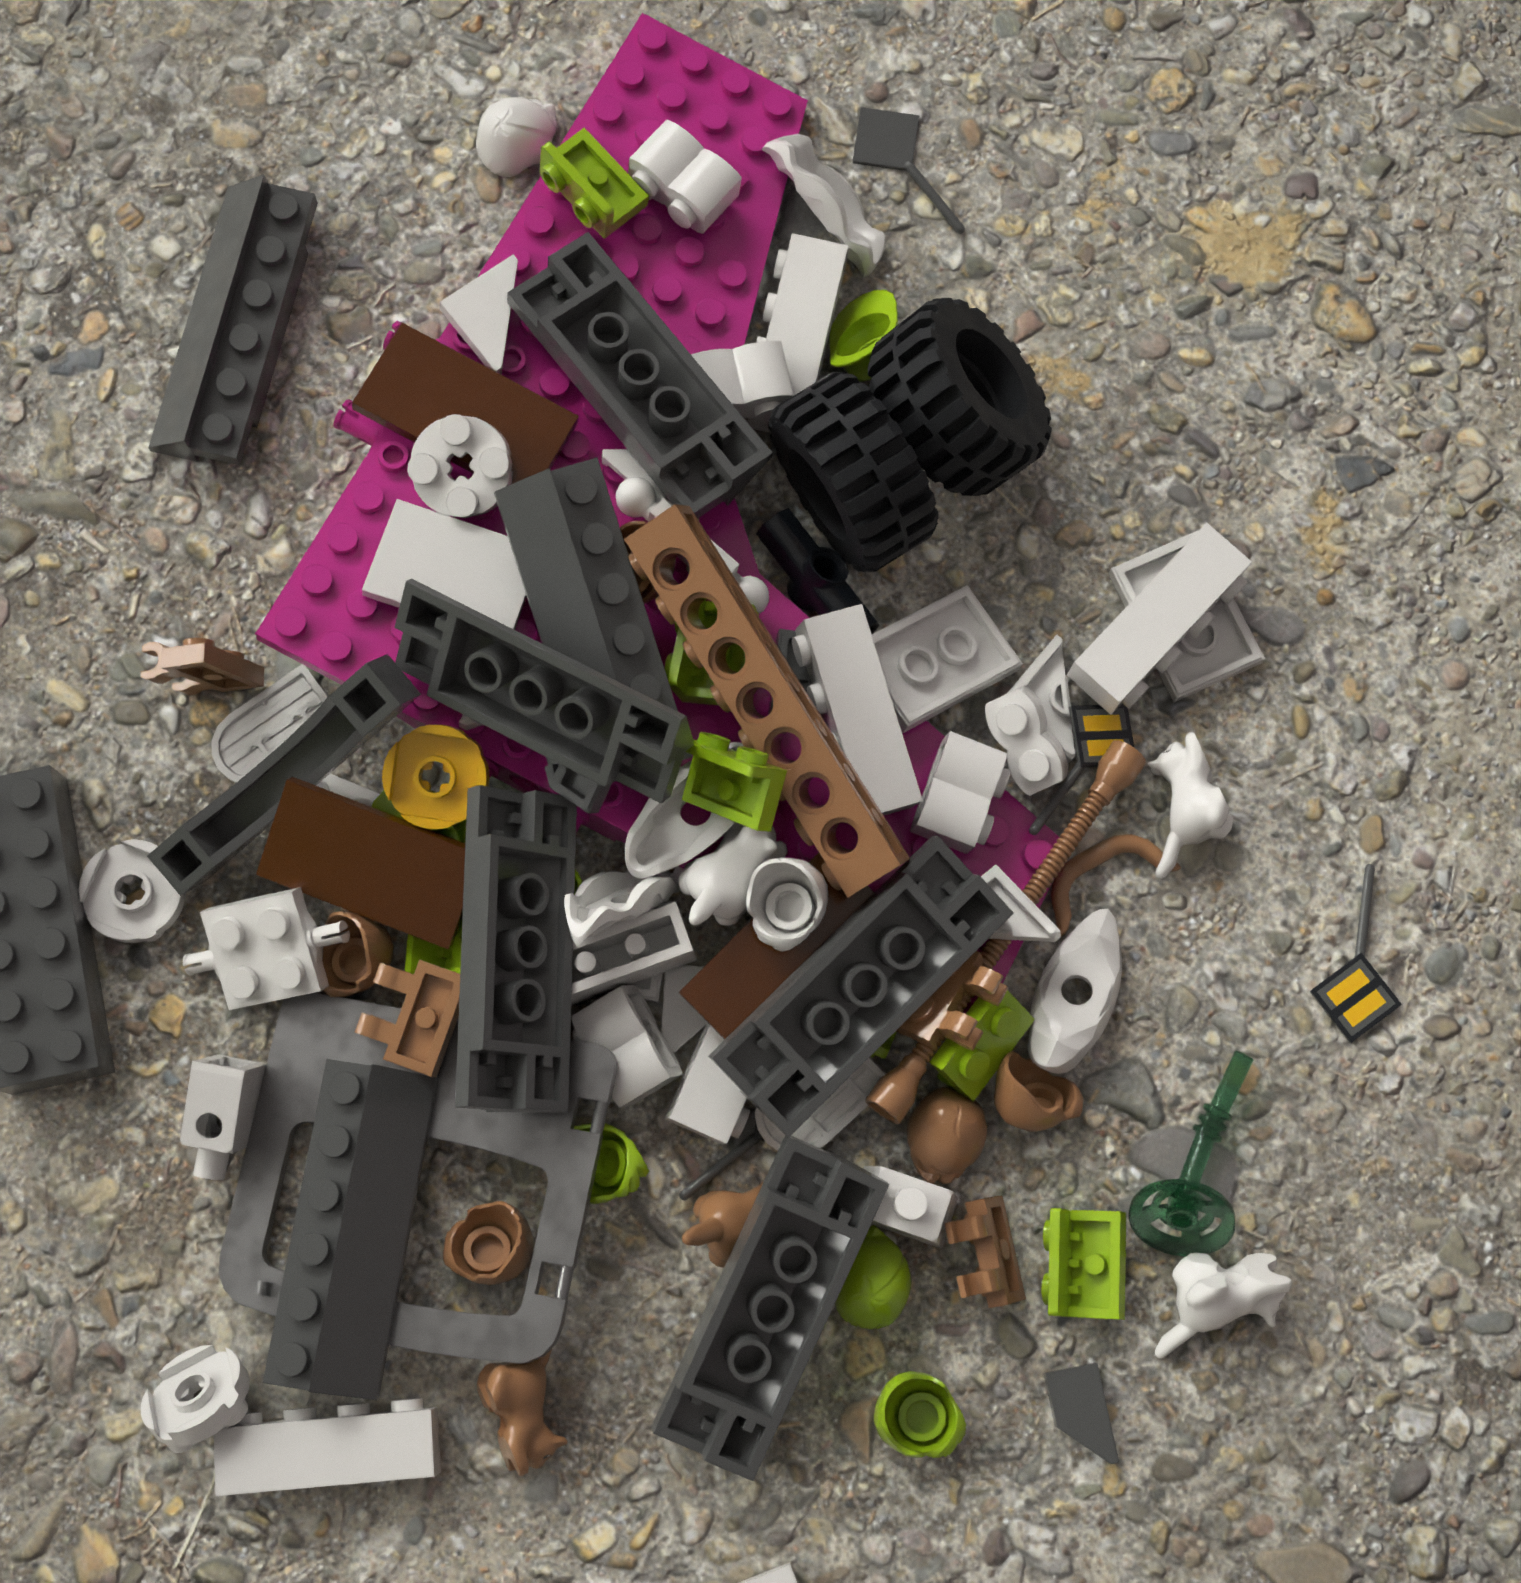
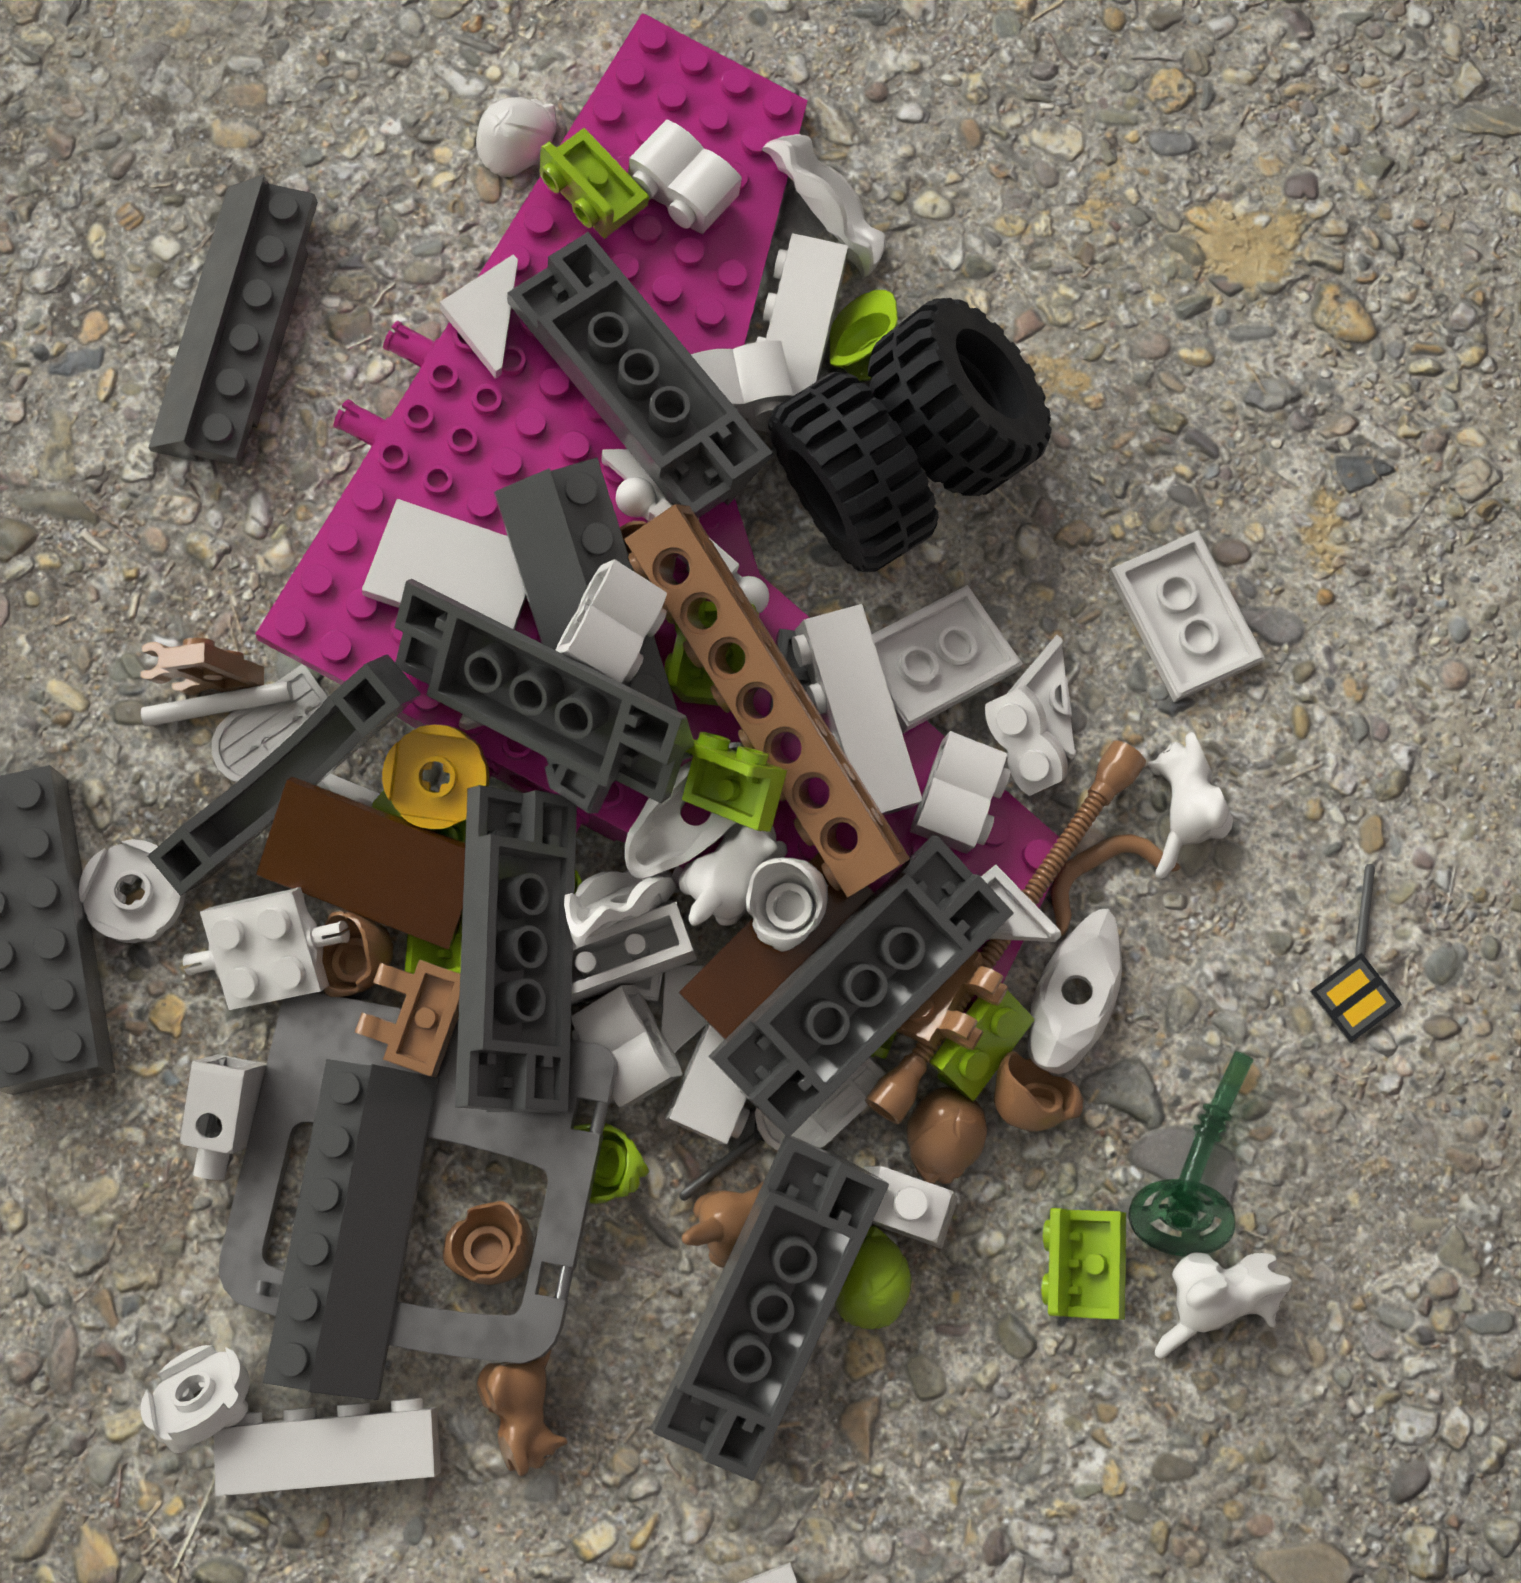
reddish brown tile [352,323,579,484] -> none
white plate [408,414,513,518] -> none
black piece [756,508,880,634] -> none
dark grey piece [852,107,965,234] -> none
lime hair [874,1371,966,1458] -> none
medium nougat plate [944,1195,1026,1308] -> none
piece [1029,704,1134,835] -> none
dark grey tile [1043,1362,1119,1464] -> none
white brick [1067,523,1252,715] -> none
none -> white bar [141,681,293,727]
none -> white brick [556,559,667,683]

